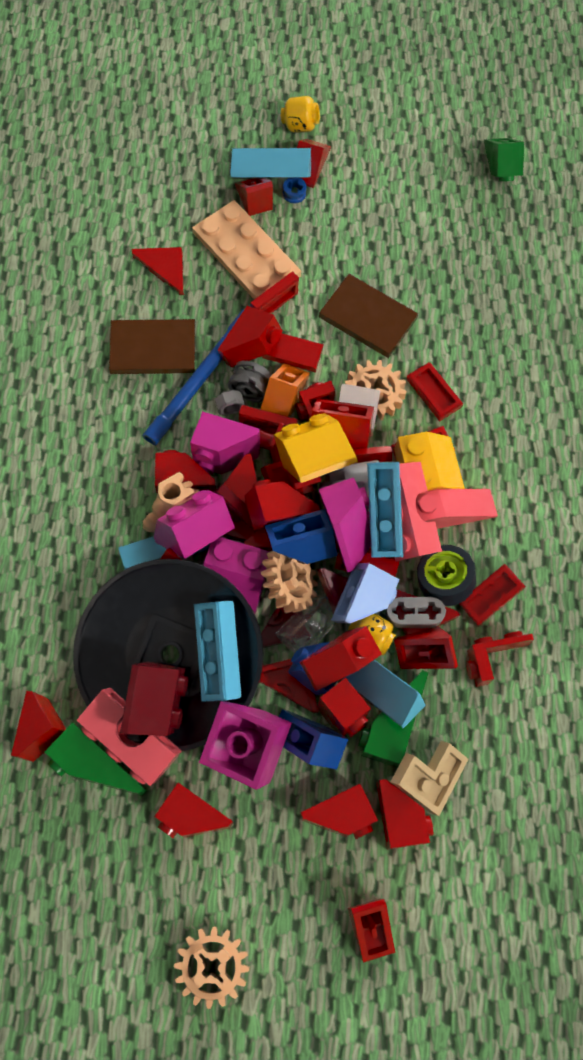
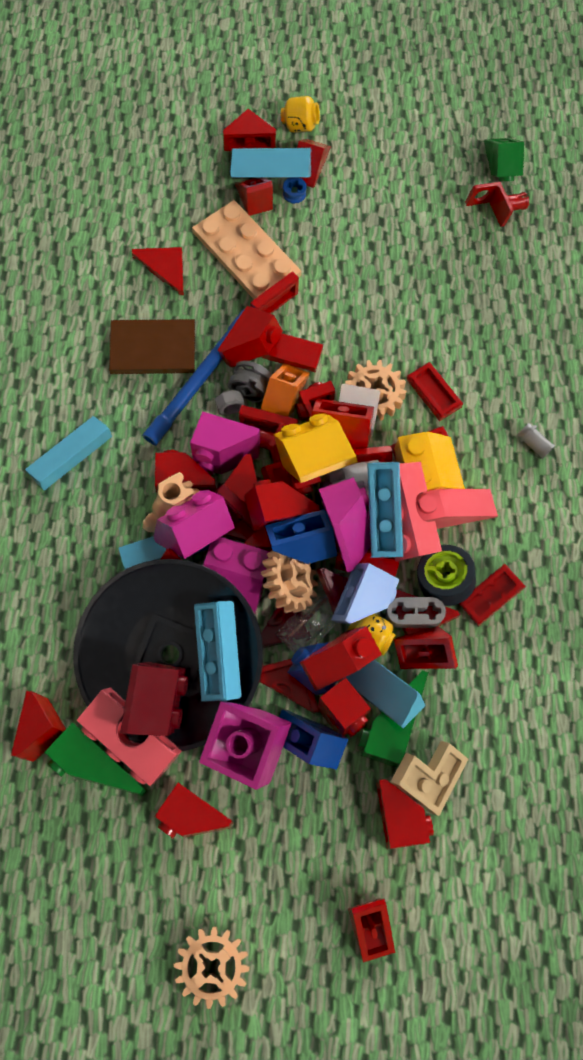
red slope [300,784,378,839] -> none
reddish brown tile [319,274,418,358] -> none
red bracket [466,631,534,687] -> none
none -> medium azure slope [25,416,112,491]
none -> red slope [223,109,276,151]
none -> red bracket [465,182,529,227]
none -> light grey pin [517,423,555,459]

